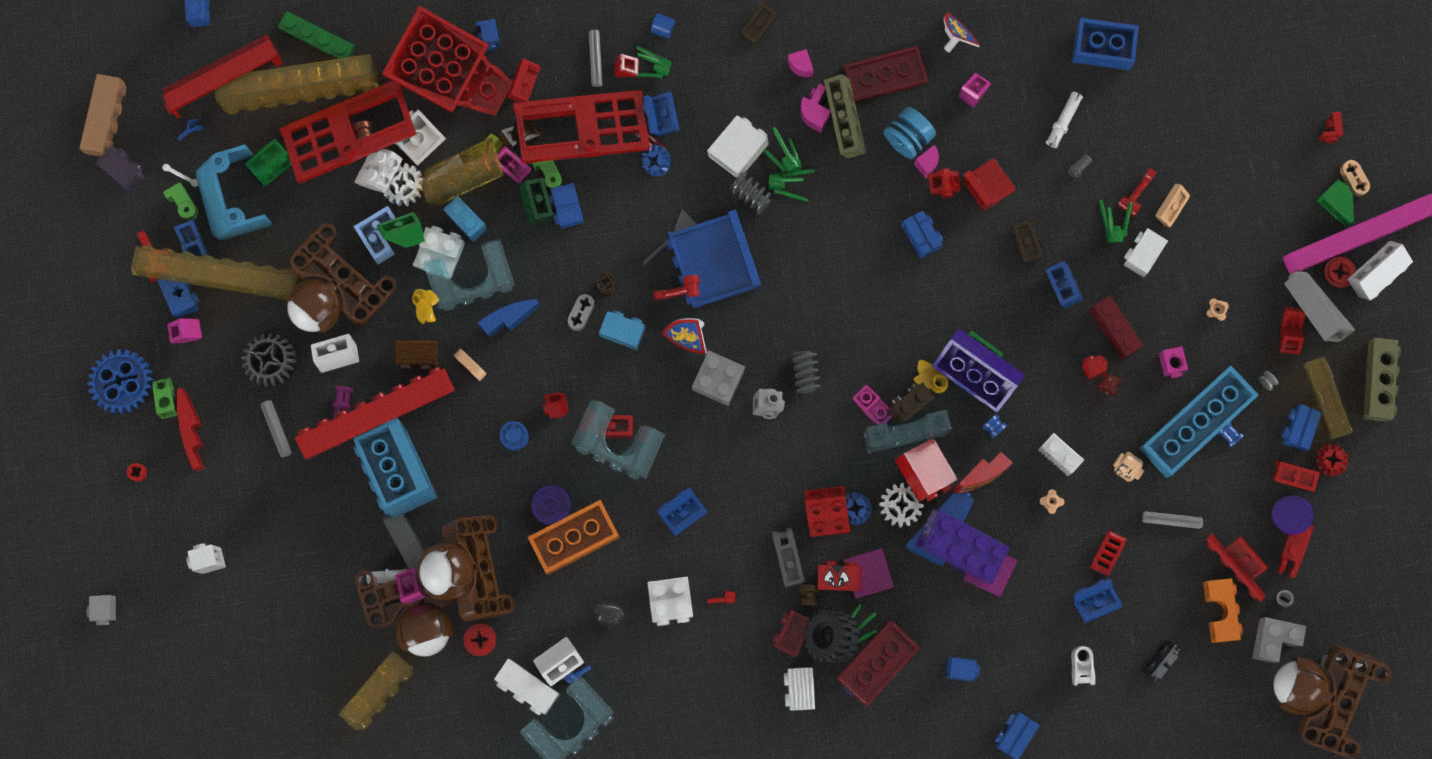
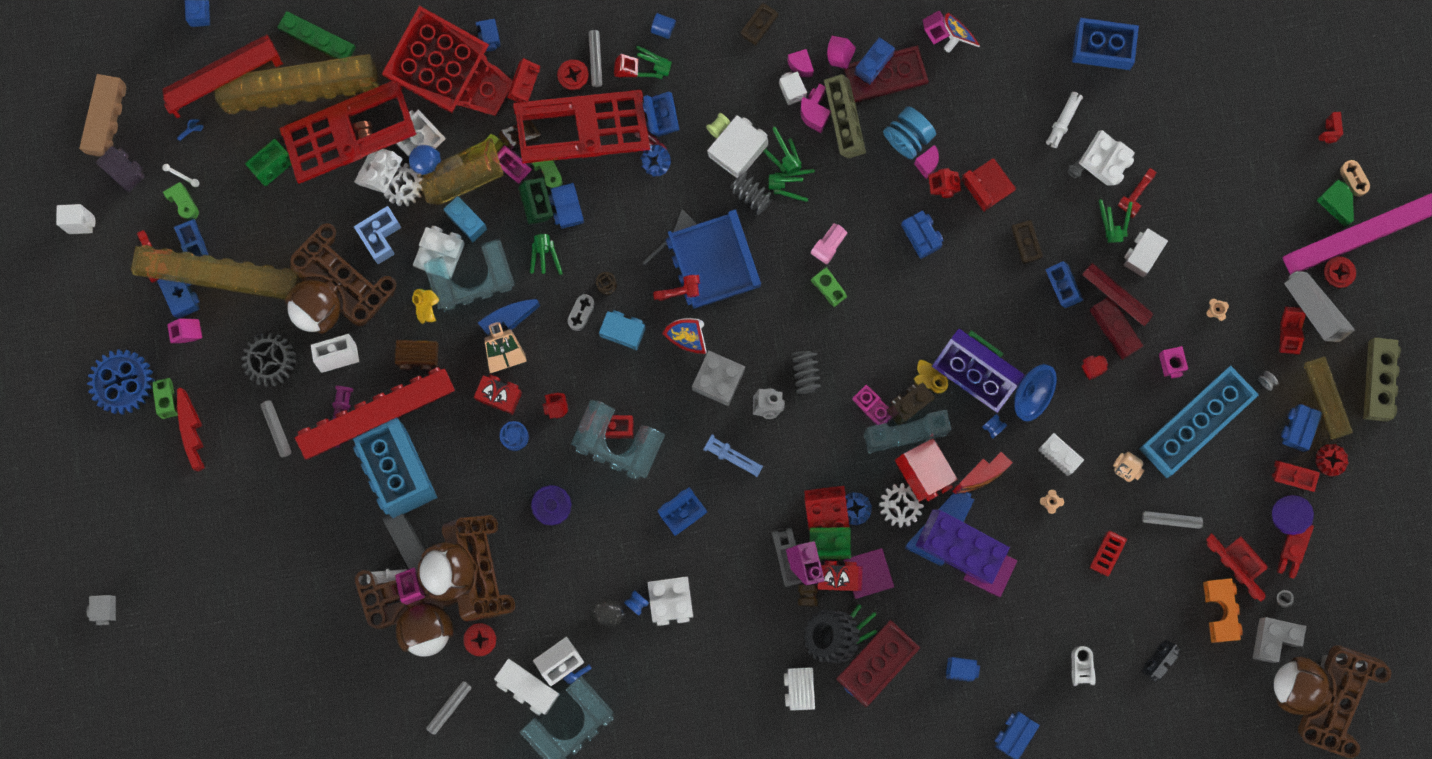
red bush [127,463,147,482] -> none
white brick [186,544,226,574] -> none
dark azure windscreen [196,145,272,240] -> none
clear yellow brick [338,651,414,731] -> none
green slope [377,212,425,248] -> none
light nougat beam [453,349,487,381] -> none
orange brick [528,500,620,575] -> none
red hand [707,591,736,604] -> none
dark red bracket [772,609,810,657] -> none
dark pink slope [958,73,992,108] -> none
blue bracket [1074,579,1122,623] -> none
clear red wheel [1097,373,1122,396] -> none
light nougat plate [1155,183,1190,228] -> none
blue bush [1217,421,1244,448] -> none
white brick [1348,241,1413,301] -> none
none -> white brick [56,204,95,234]
none -> blue hair [409,145,441,175]
none -> light grey axle [426,681,471,735]
none -> red brick [474,375,522,415]
none -> light nougat torso [484,322,526,373]
none -> green plant [530,234,563,275]
none -> red gear [557,60,589,91]
none -> blue wheel [624,590,649,616]
none -> medium blue pin [703,435,763,477]
none -> yellowish green bush [706,113,731,138]
none -> white brick [779,71,807,105]
none -> magenta slope [786,541,825,585]
none -> bright pink piece [810,223,848,265]
none -> green bracket [810,527,851,561]
none -> bright green leg [811,267,847,307]
none -> dark pink brick [827,36,856,69]
none -> blue brick [854,37,895,85]
none -> dark pink brick [923,10,950,44]
none -> blue dish [1014,364,1057,421]
none -> white plate [1079,130,1135,186]
none -> dark red tile [1083,263,1153,326]

